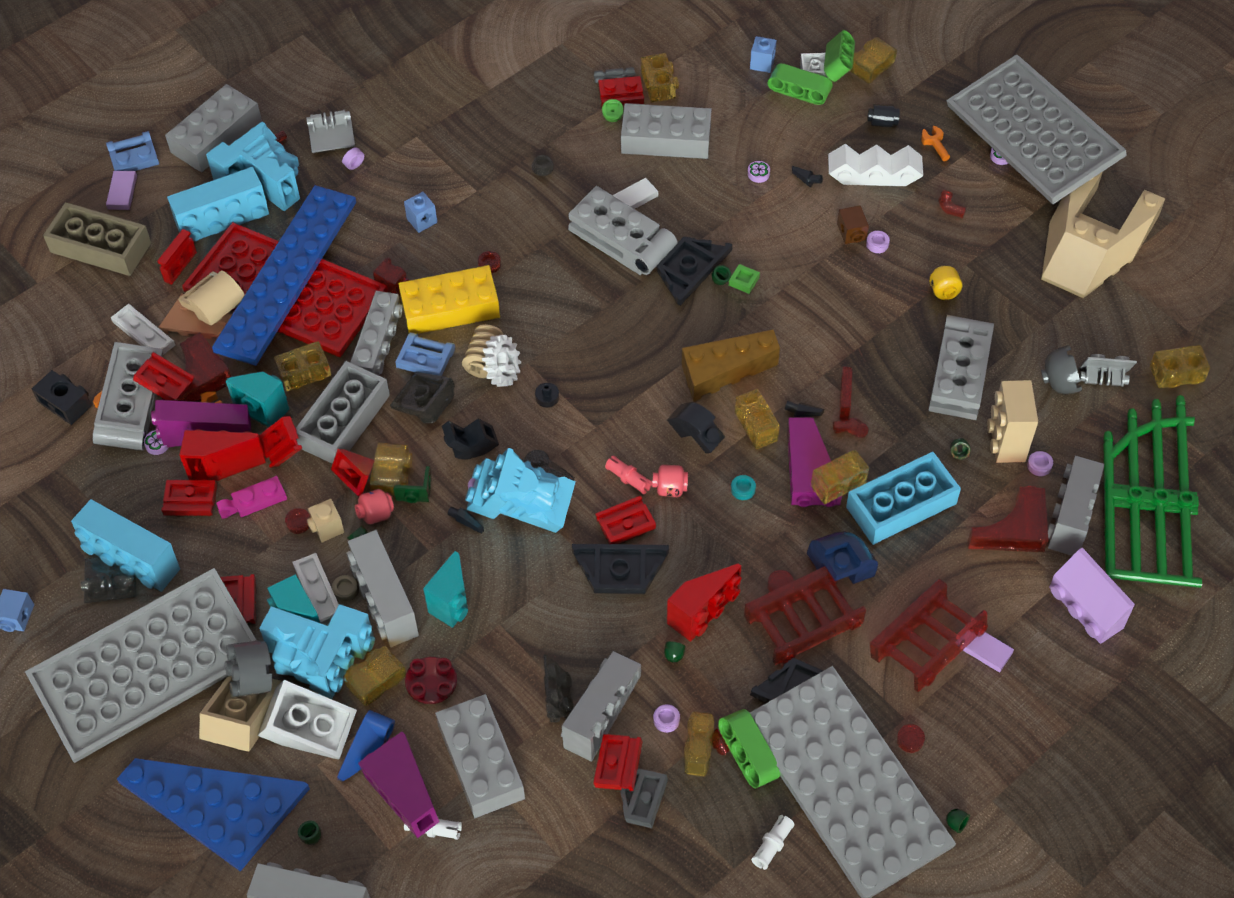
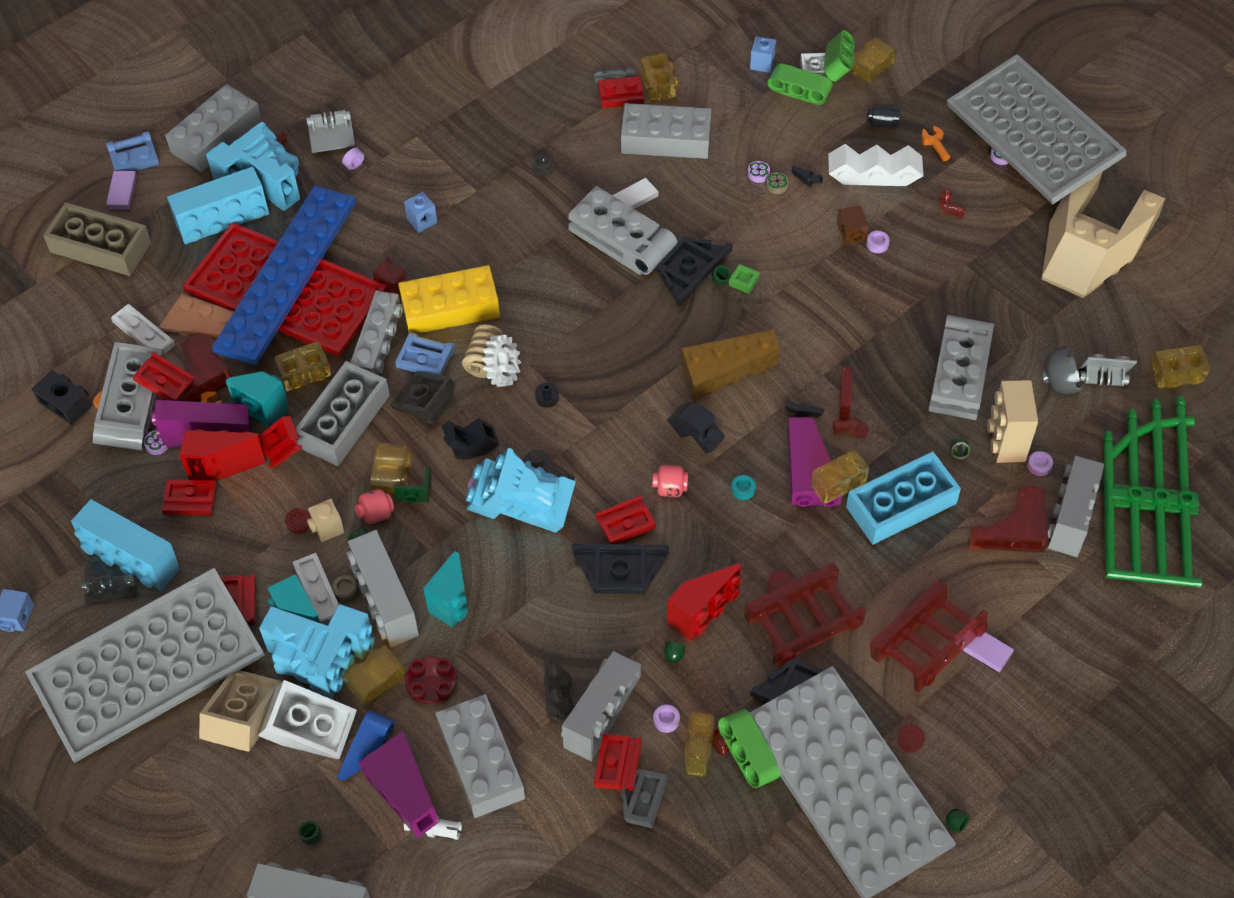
blue wing [117,758,310,872] -> none
red plate [157,229,197,285] -> none
tan brick [178,270,245,326] -> none
dark pink plate [216,476,287,519] -> none
dark grey brick [225,640,272,697] -> none
red slope [331,449,375,496] -> none
black bar [448,507,484,534] -> none
clear red tile [478,251,501,274] -> none
bright green tile [602,99,624,122] -> none
coral pin [605,456,652,494] -> none
clear yellow brick [735,389,780,450] -> none
white pin [751,815,794,870] -> none
dark blue brick [807,531,878,584] -> none
yellow head [929,266,963,300] -> none
lavender slope [1049,548,1135,644] -> none
none -> dark tan tile [766,172,789,194]

